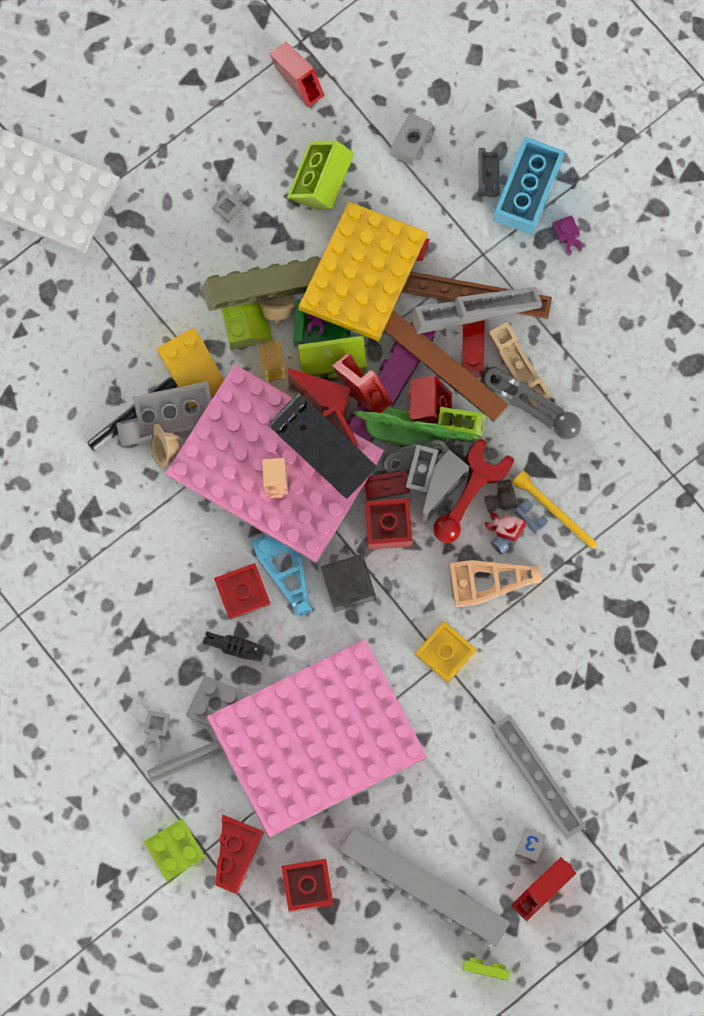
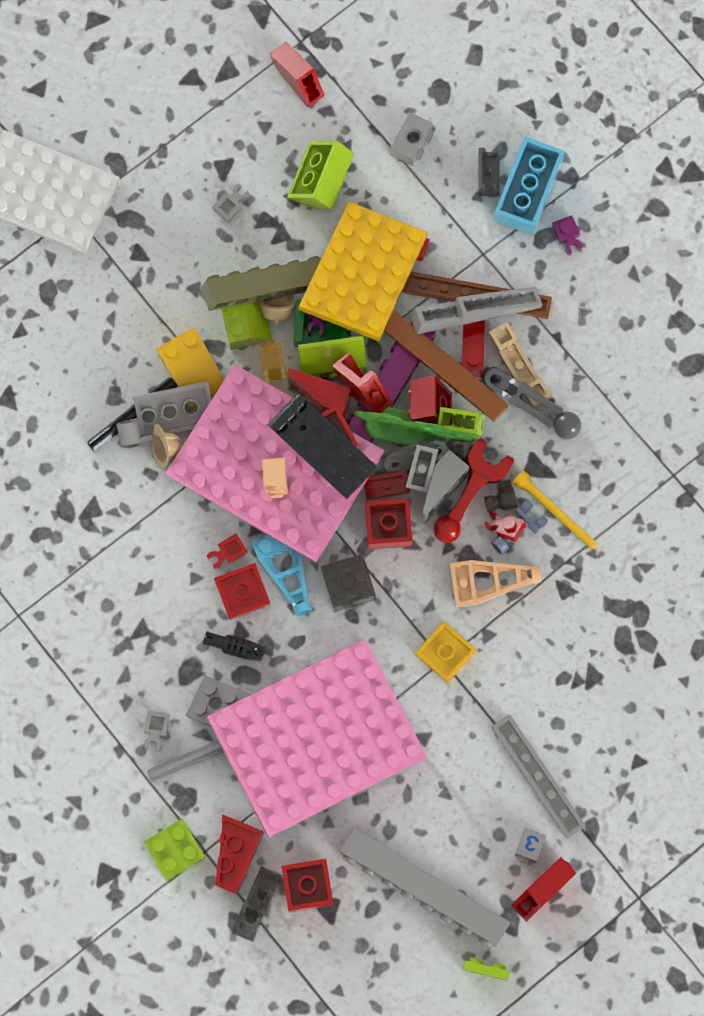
none -> red plate [207,533,248,569]
none -> clear smoke slope [232,866,282,942]

